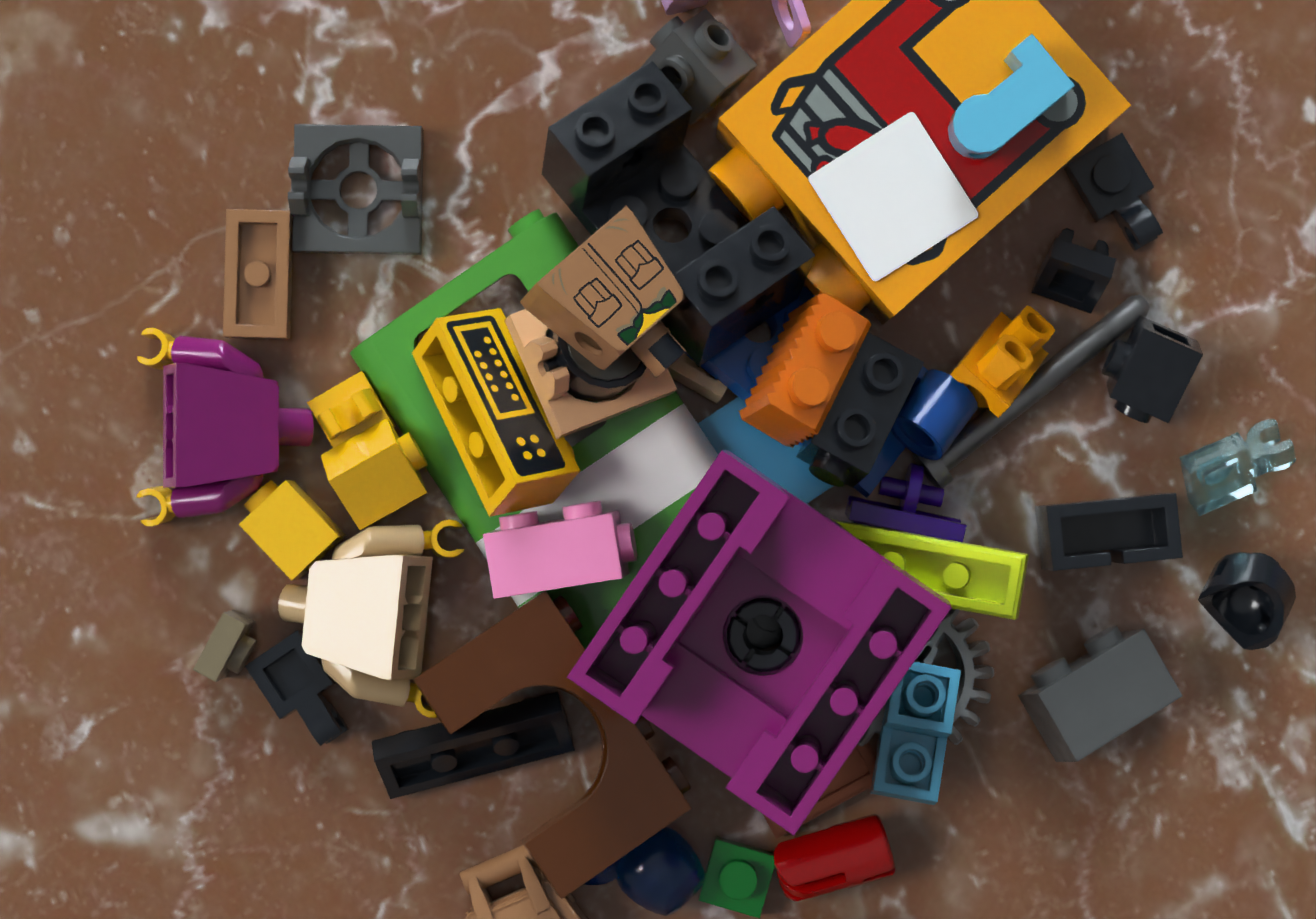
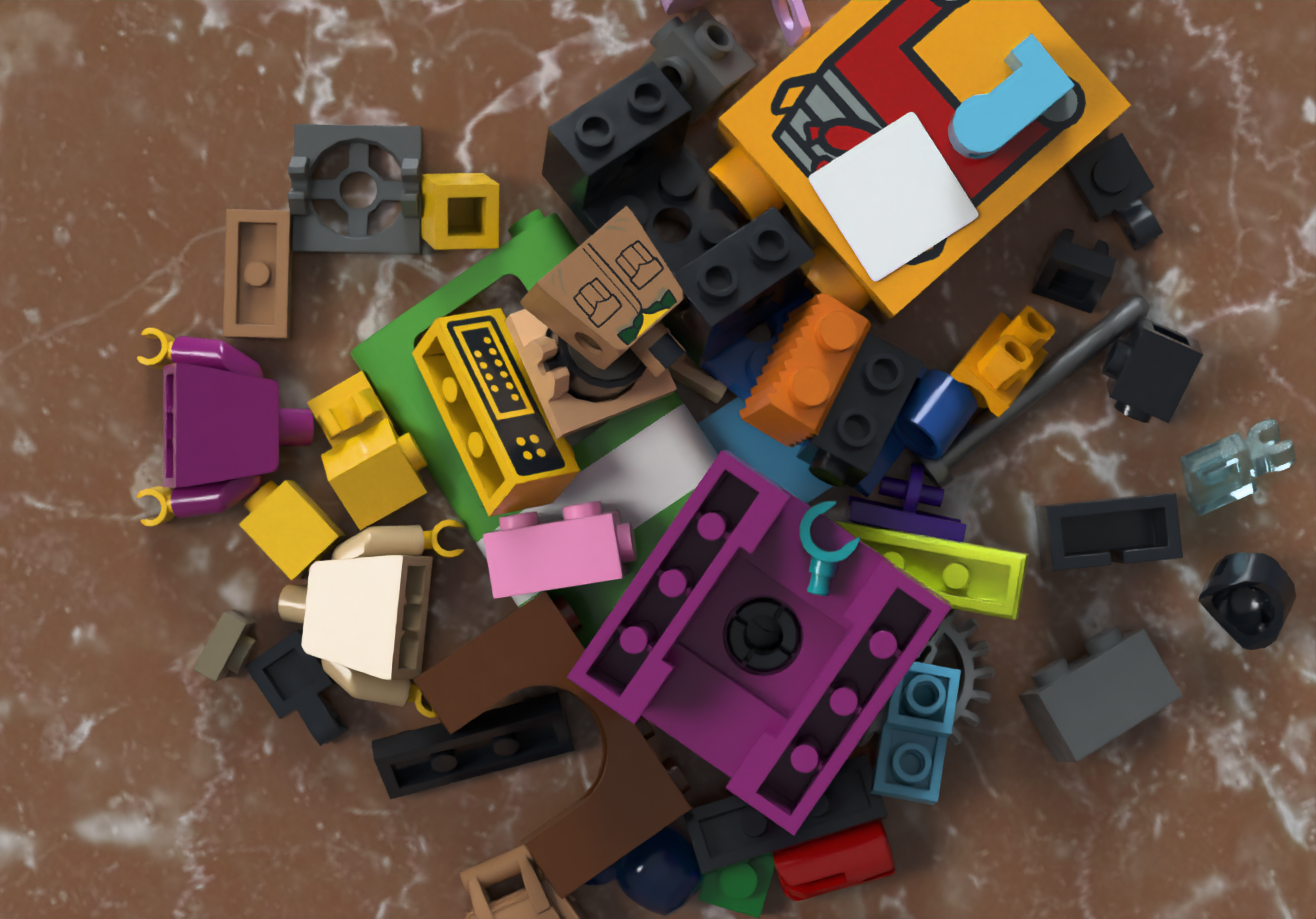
none -> yellow brick [421,173,499,250]
none -> black plate [683,754,888,877]
none -> teal piece [800,501,861,596]

